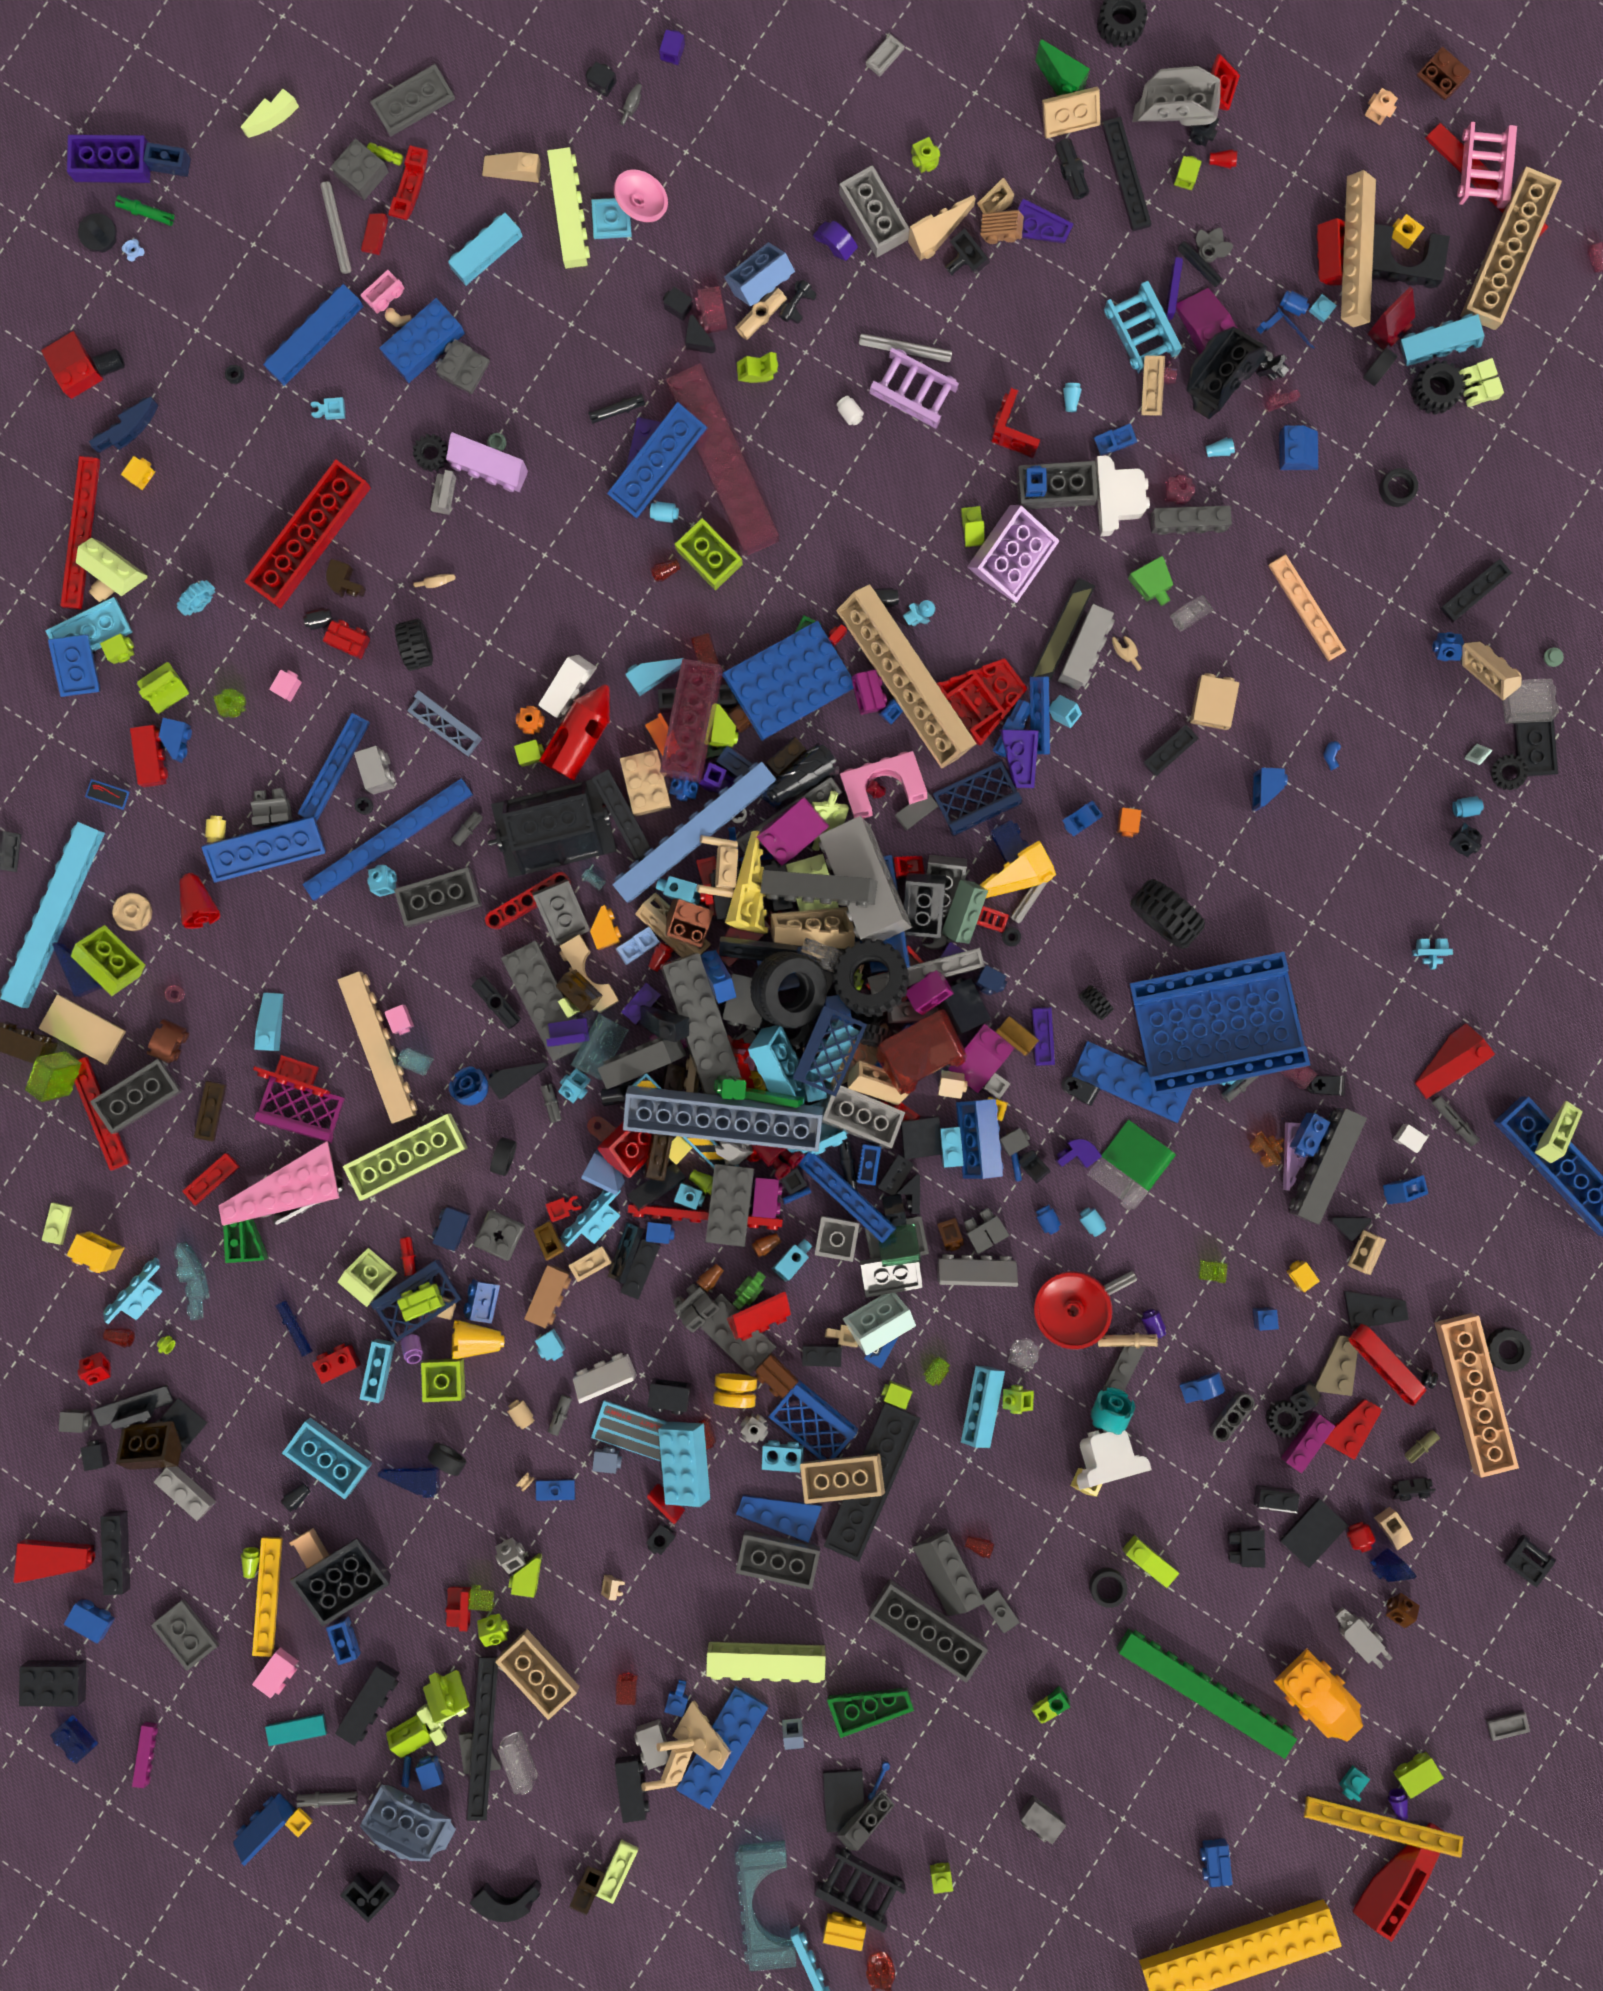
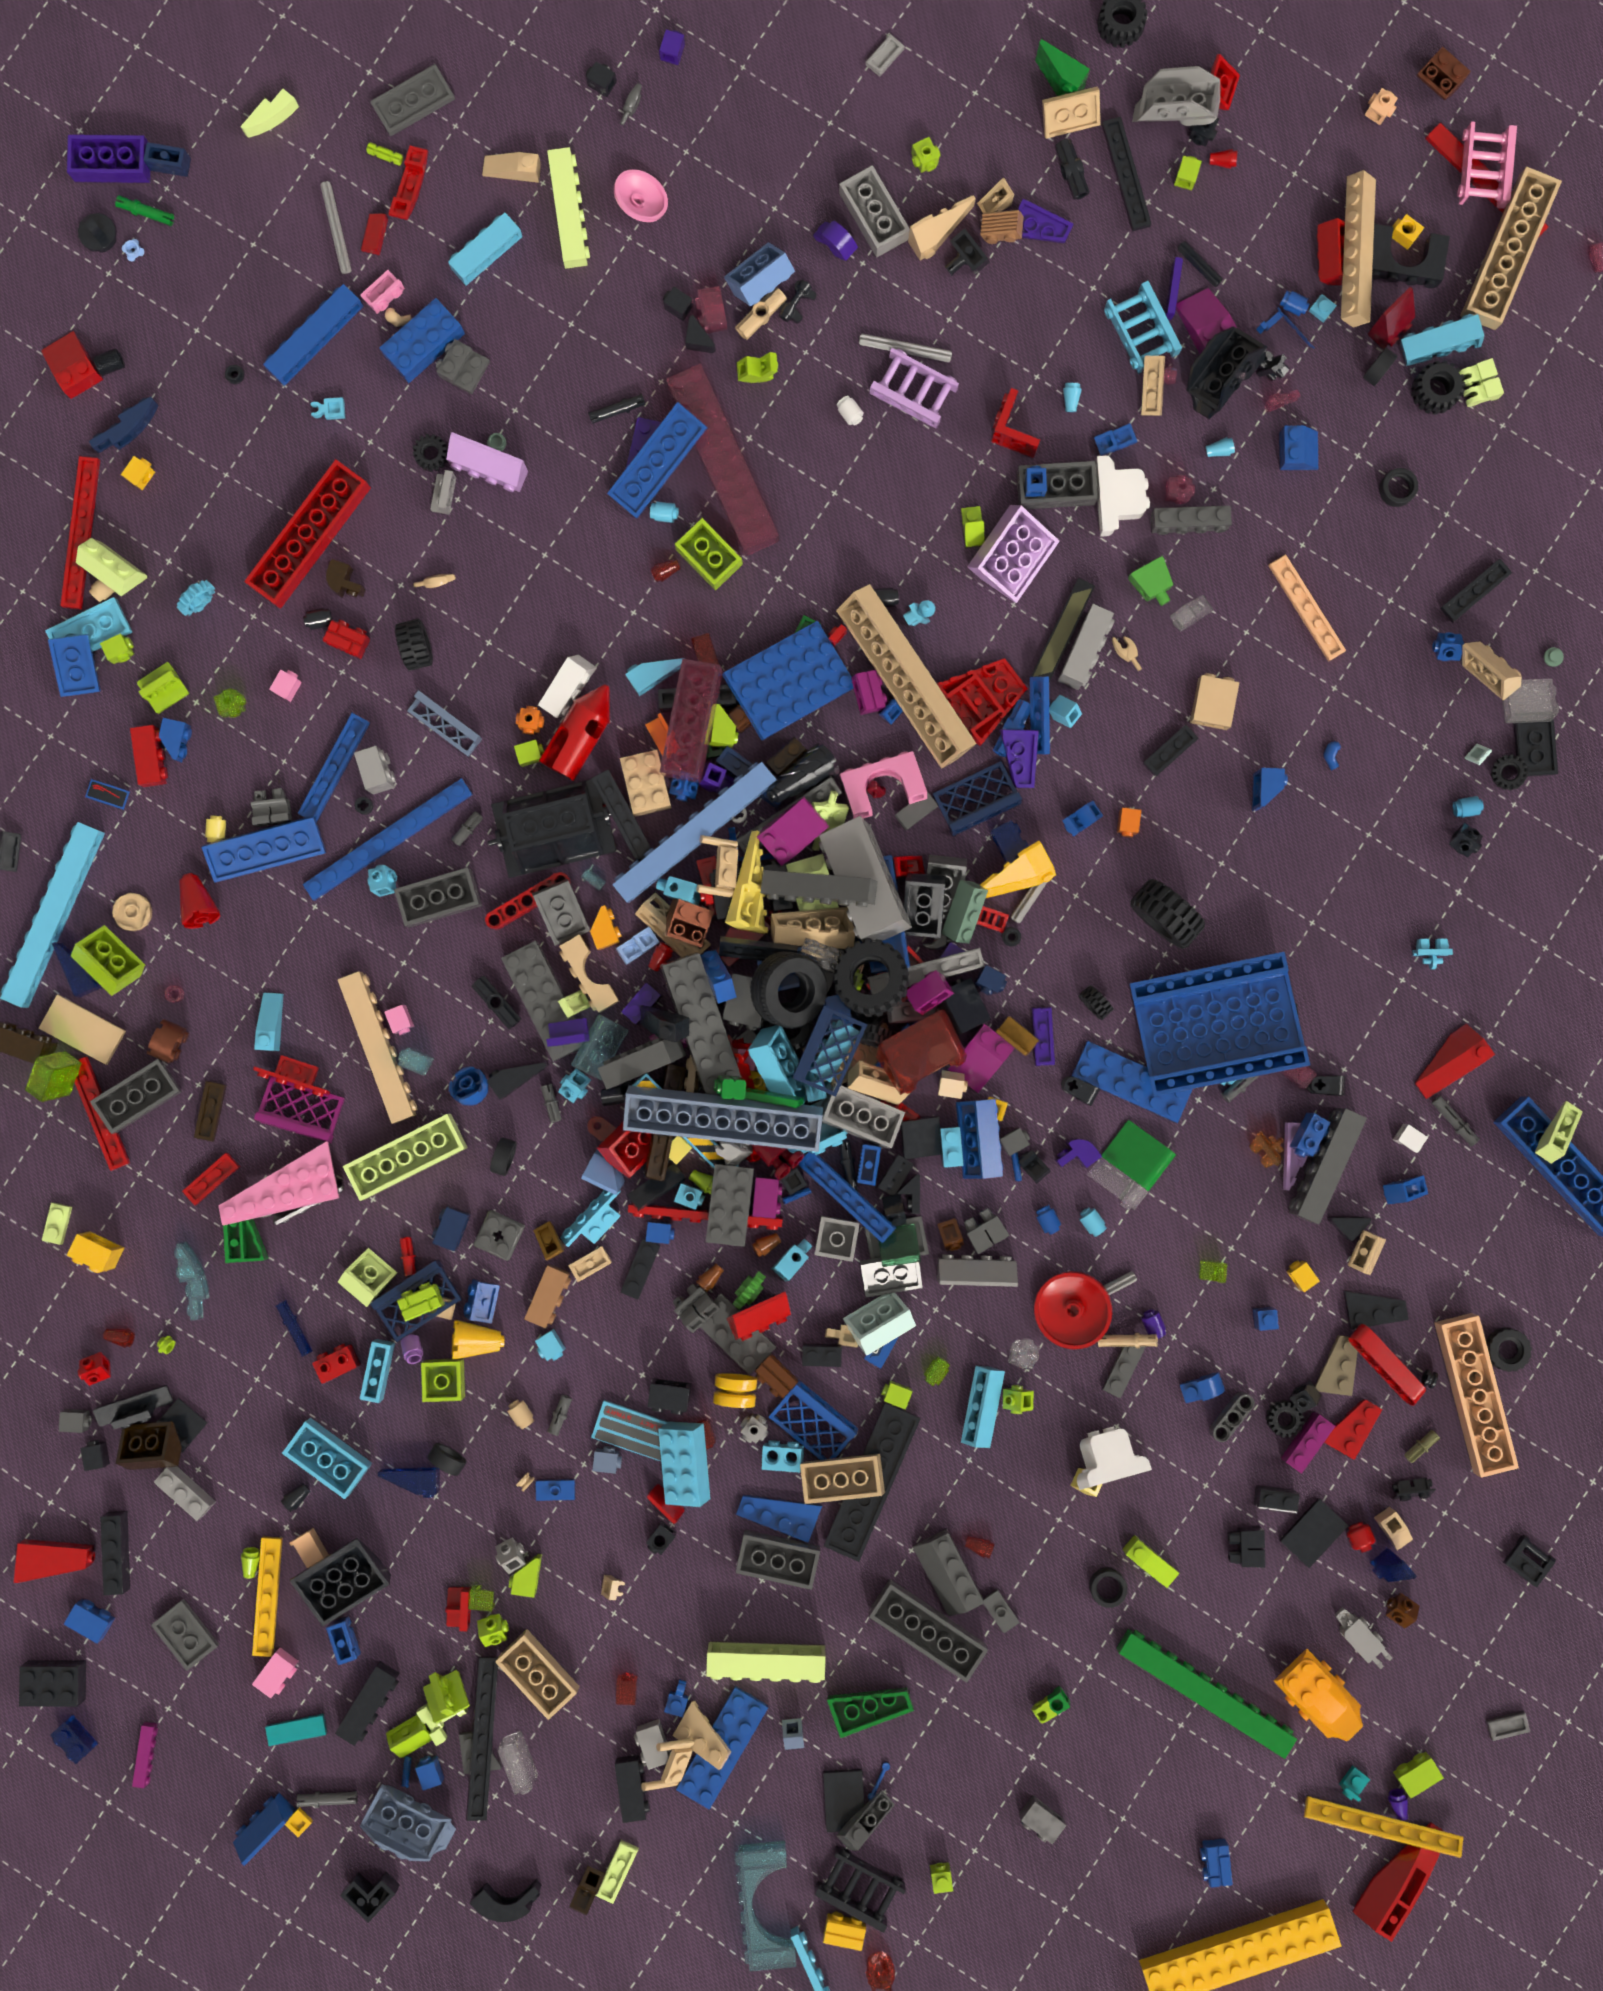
medium azure bracket [103,1257,163,1324] -> none
dark grey brick [331,138,389,200] -> none
red plate [545,1196,582,1222] -> none
dark brown brick [556,969,603,1013] -> none
white slope [573,1353,637,1404] -> none
medium azure tile [591,198,632,239] -> none
black plate [607,1222,644,1284] -> none
light grey plate [984,1073,1010,1099] -> none
teal brick [1091,1388,1135,1435] -> none
dark grey plate [1196,228,1233,263] -> none

